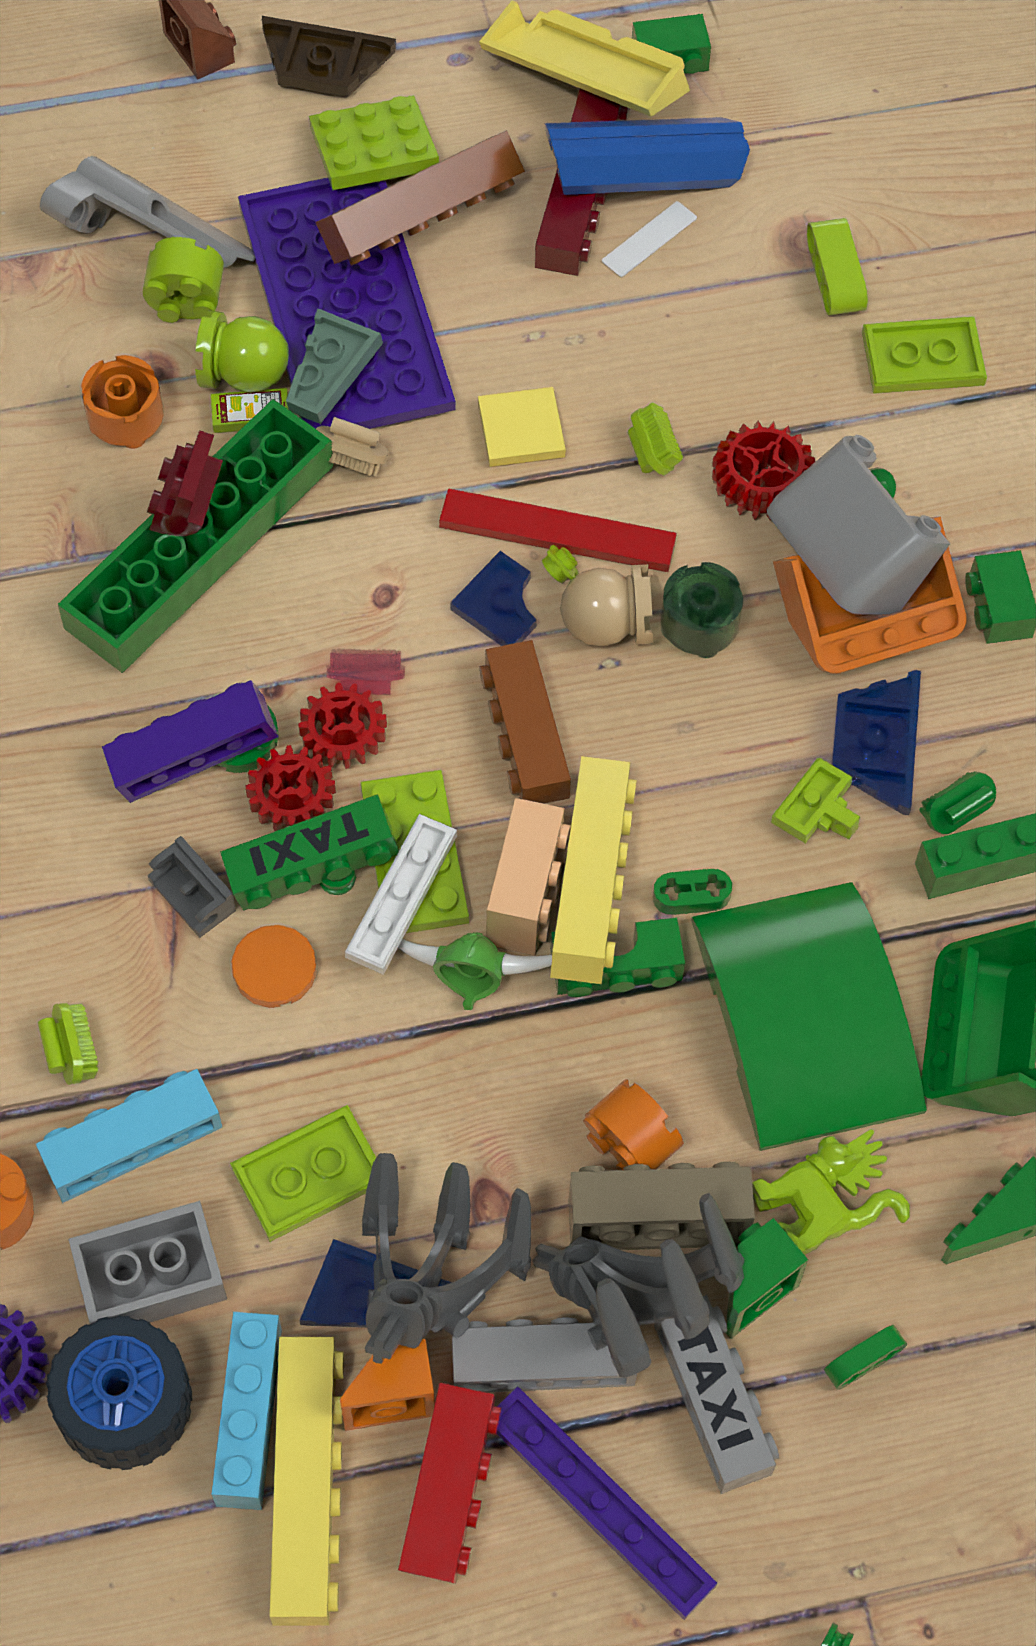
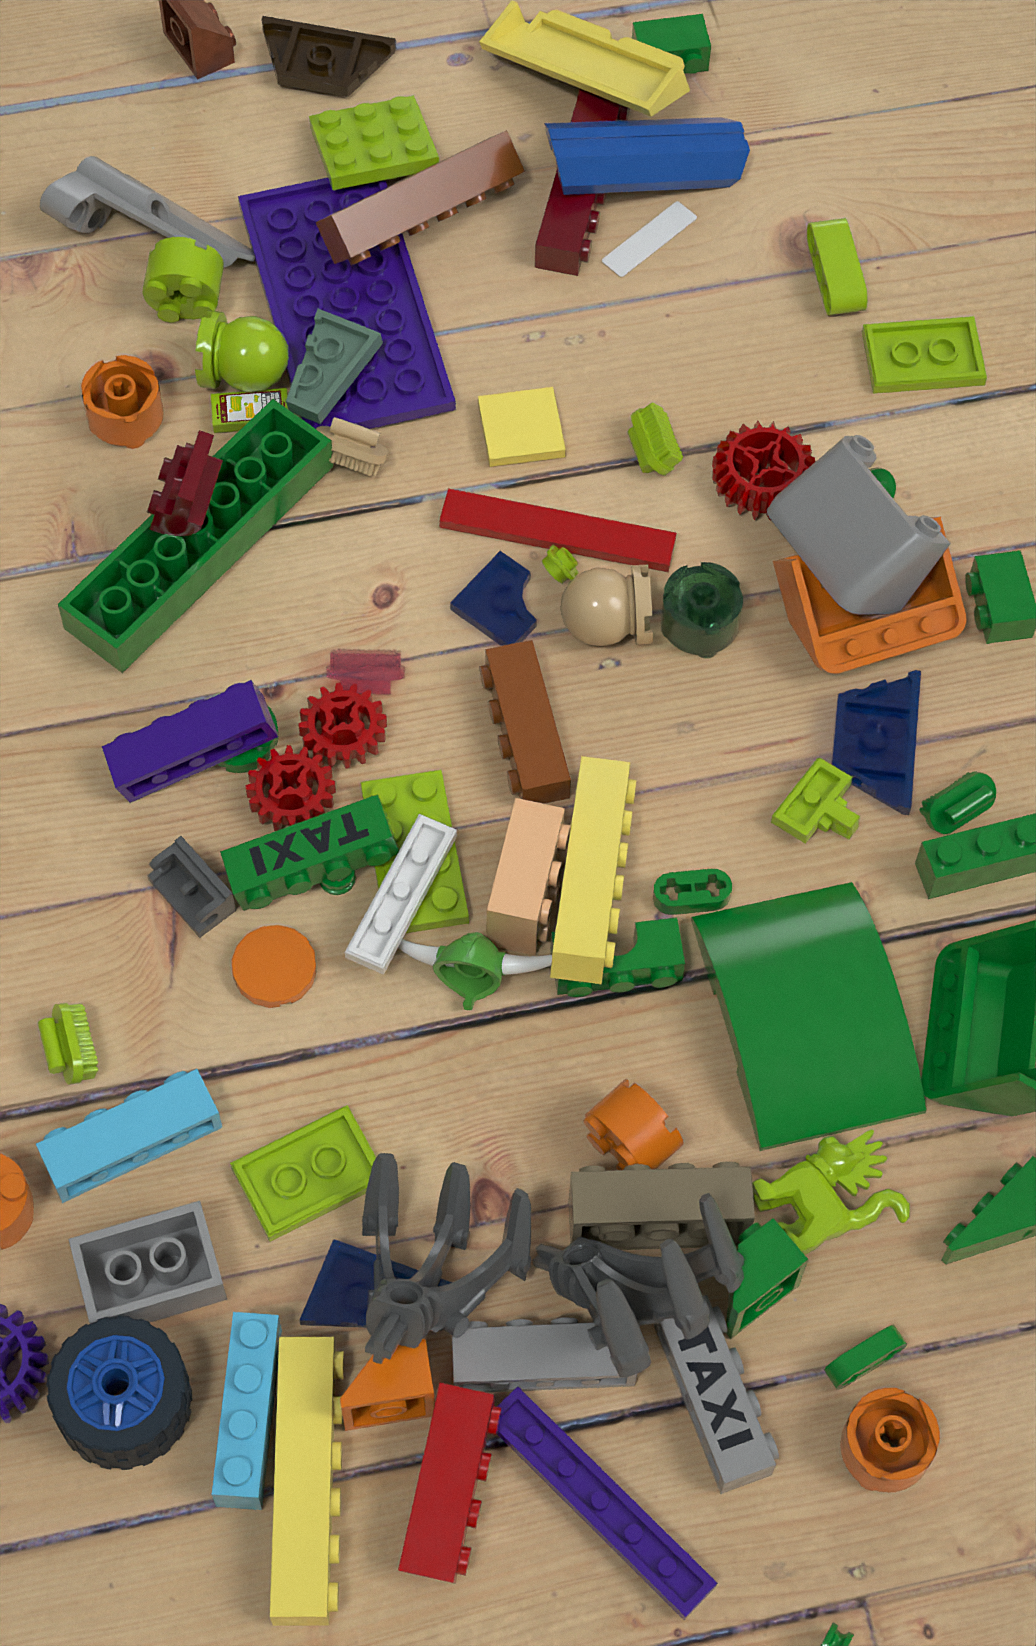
none -> orange brick [840,1388,940,1493]

